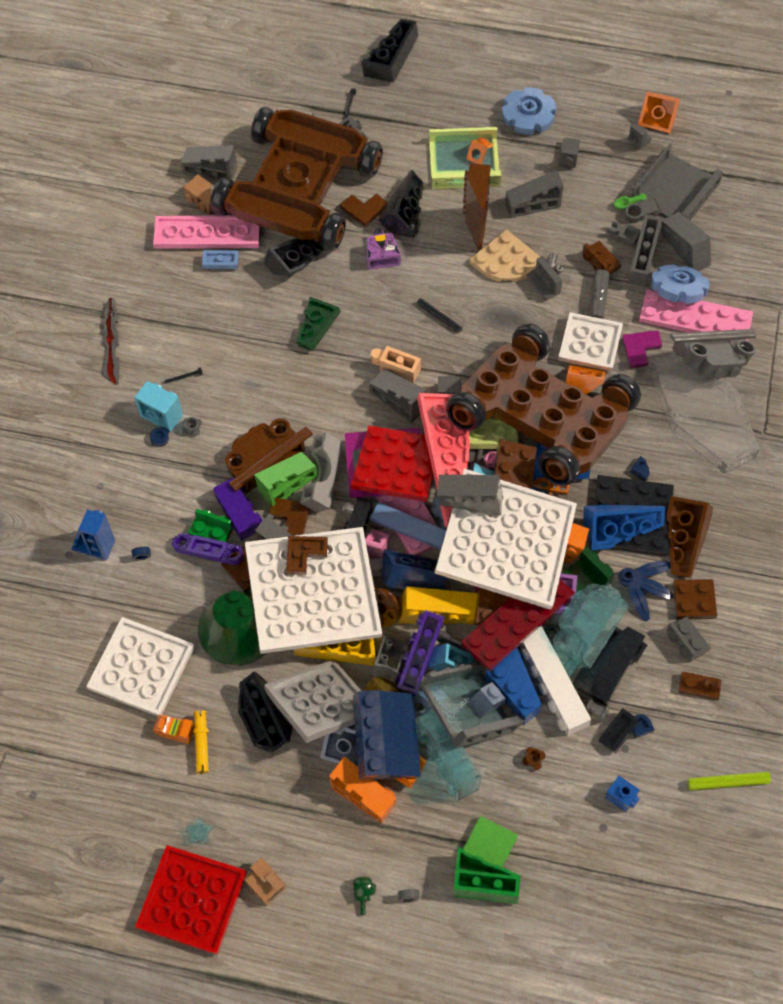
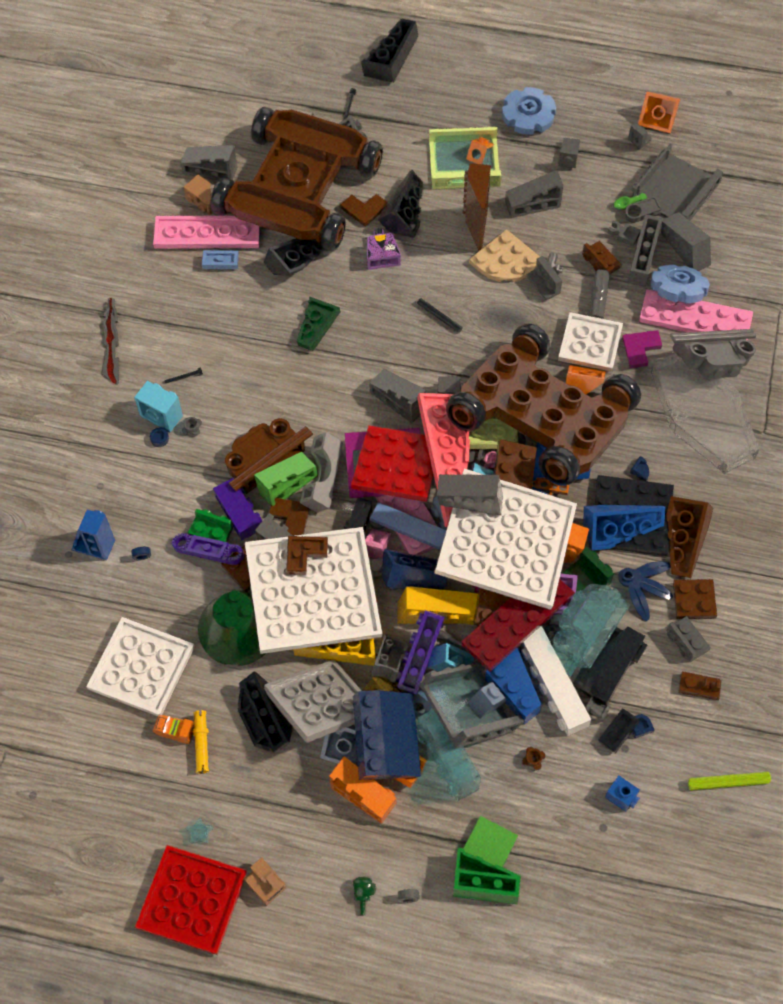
light nougat brick [371,346,421,383] -> none
reddish brown plate [374,588,400,627] -> none

